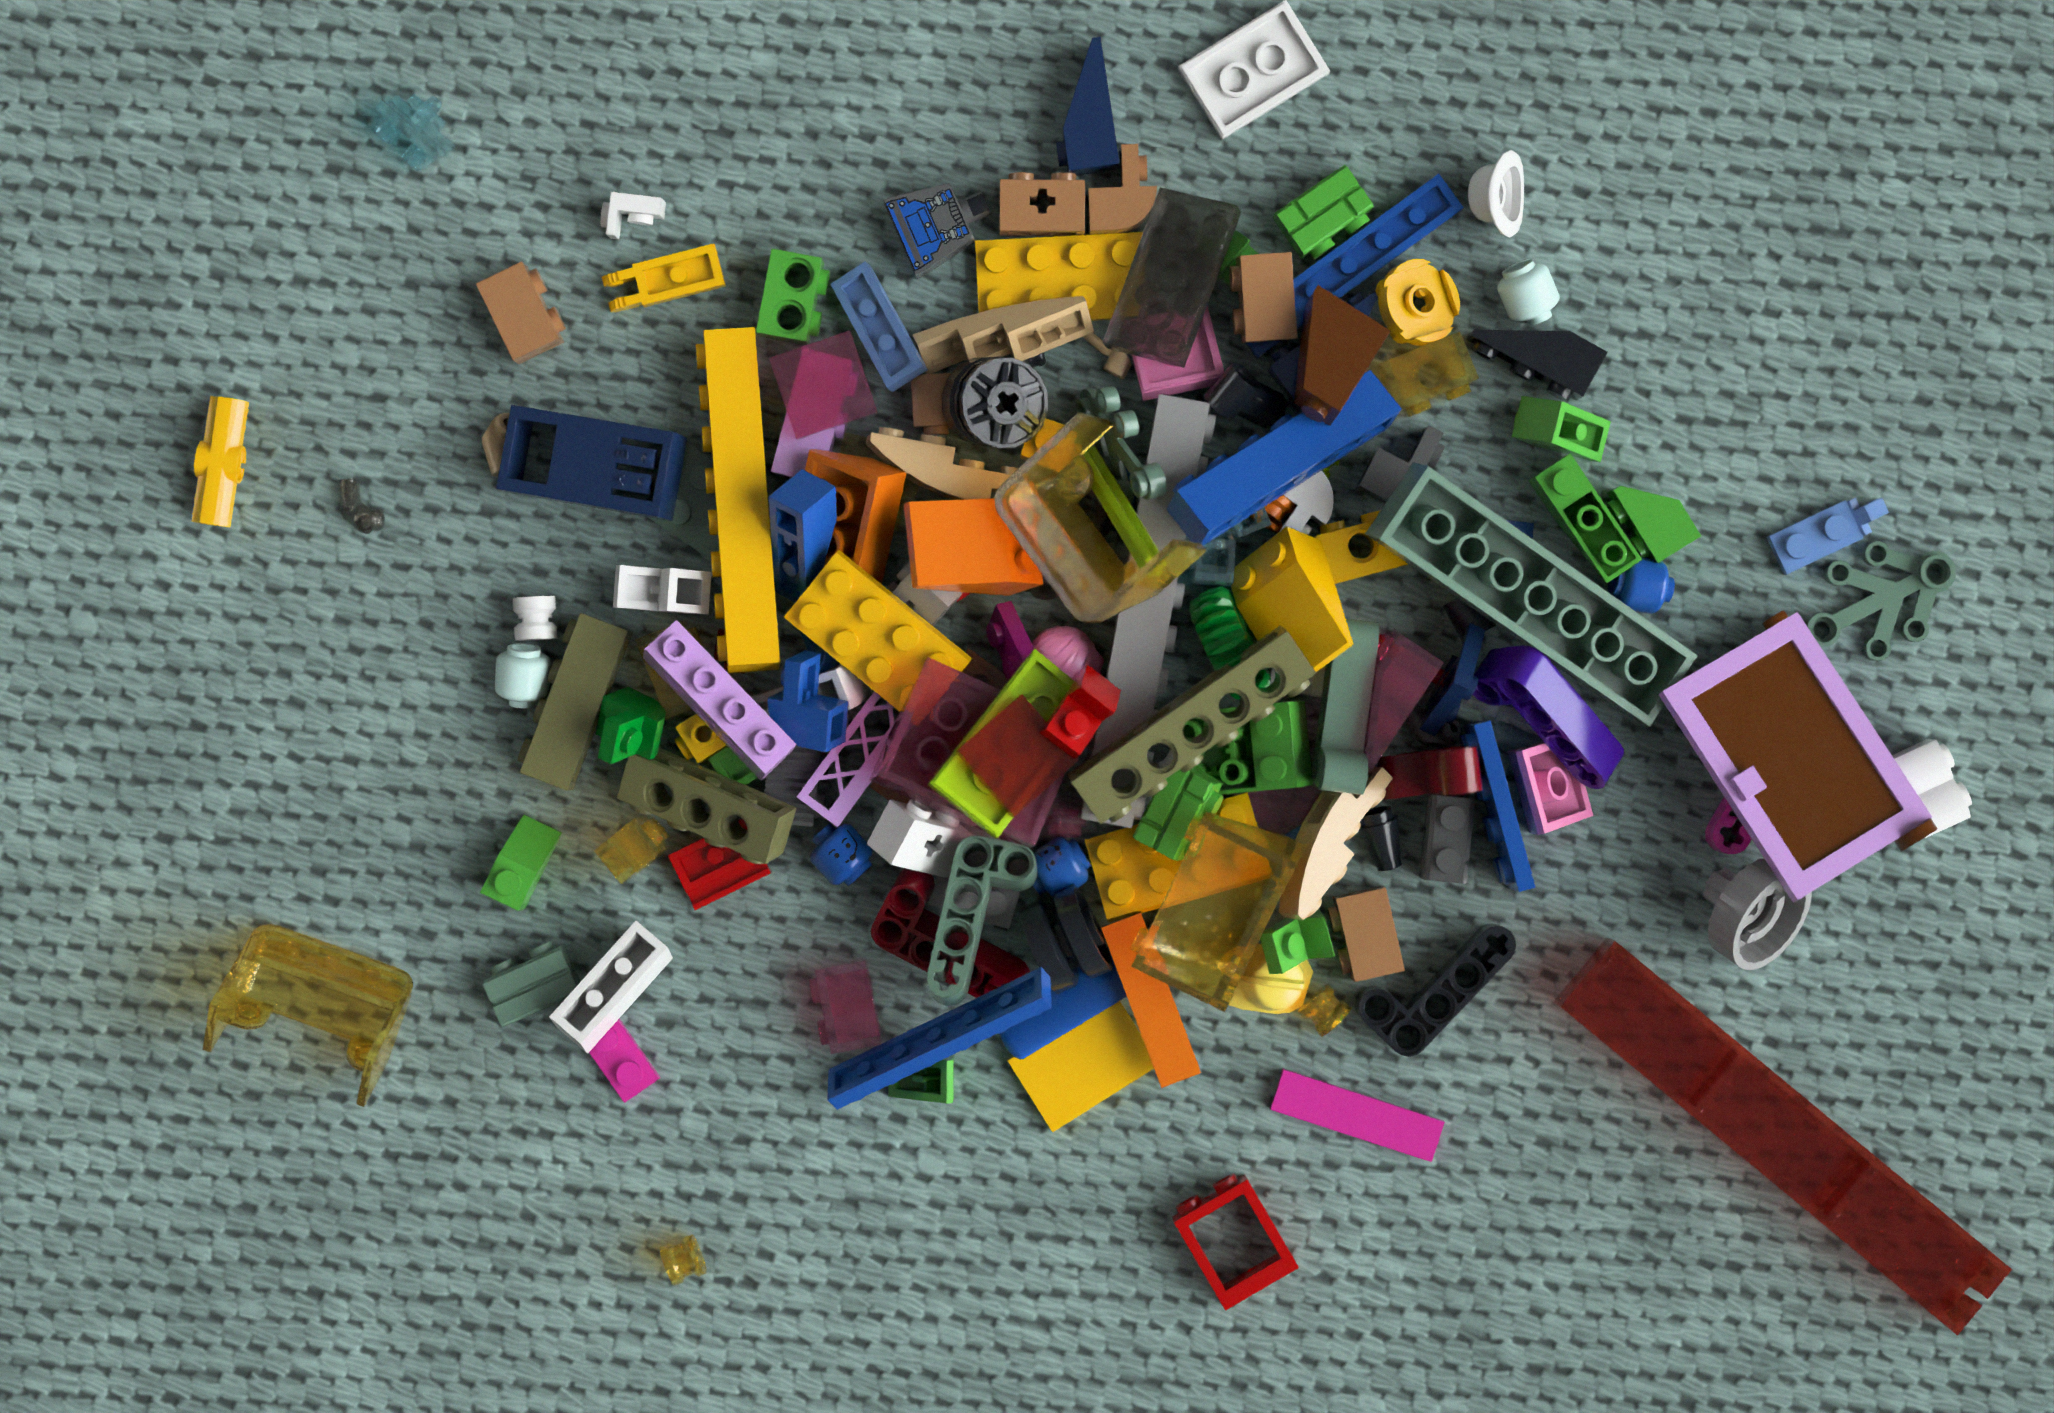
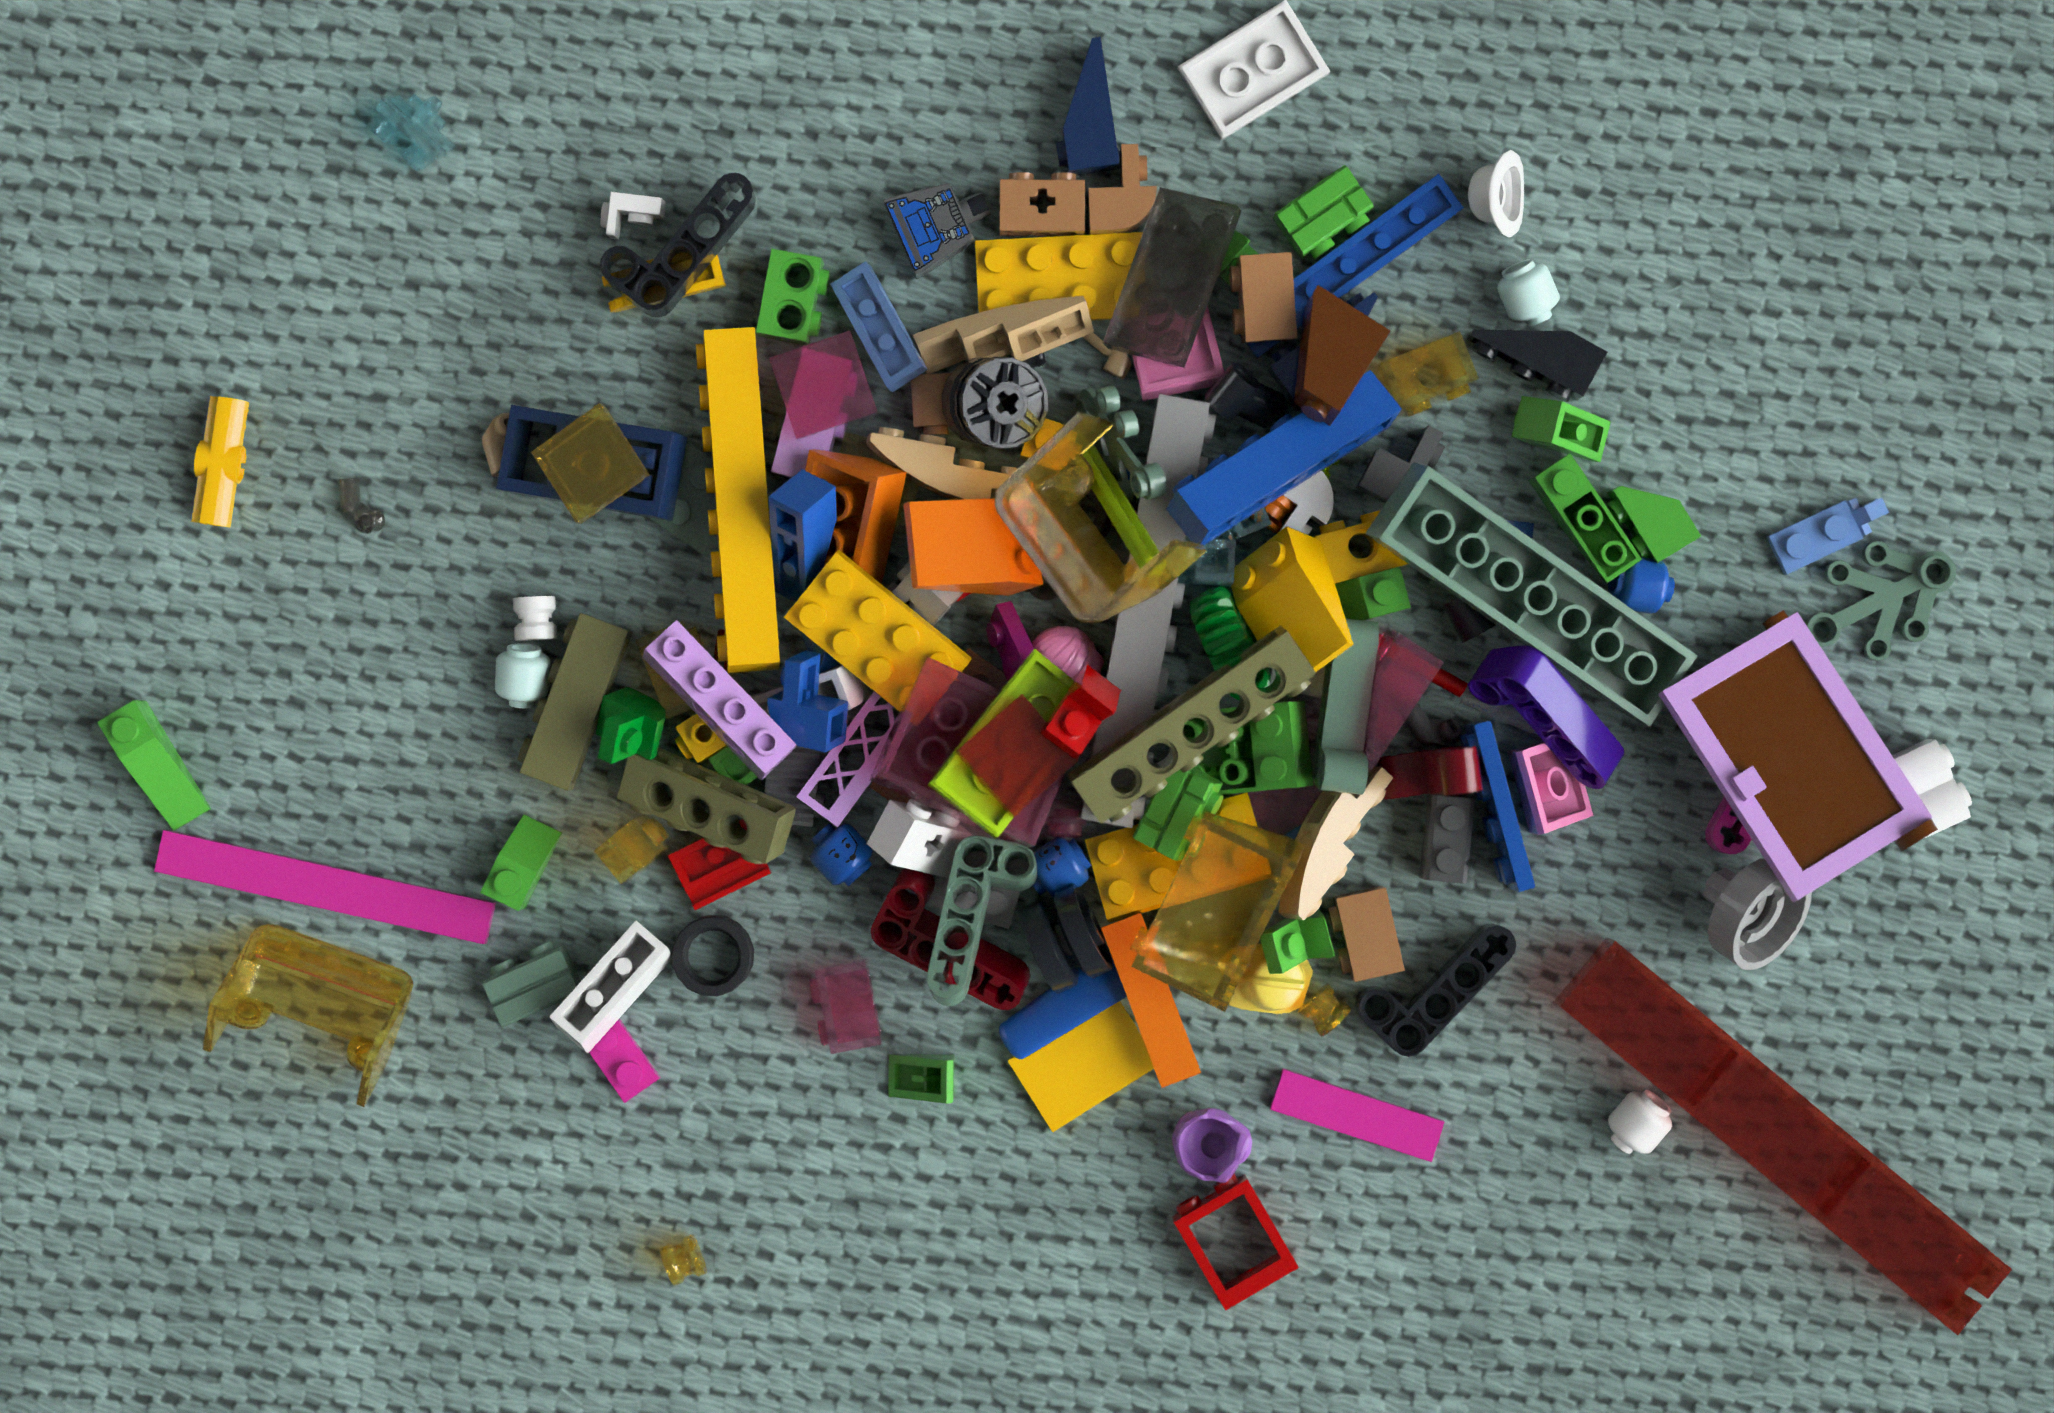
medium nougat brick [476,261,566,364] -> none
white brick [613,565,712,615] -> none
blue plate [827,967,1052,1110] -> none
black cone [1359,806,1402,871] -> none
yellow plate [1376,259,1460,346] -> none
dark blue wing [1419,623,1486,736] -> none
none -> bright green slope [97,700,211,831]
none -> dark pink tile [154,830,496,945]
none -> clear yellow tile [531,403,649,524]
none -> black beam [600,173,756,318]
none -> black tyre [672,915,754,997]
none -> medium lavender hair [1172,1108,1252,1183]
none -> bright green slope [1335,567,1411,620]
none -> white head [1608,1090,1672,1154]

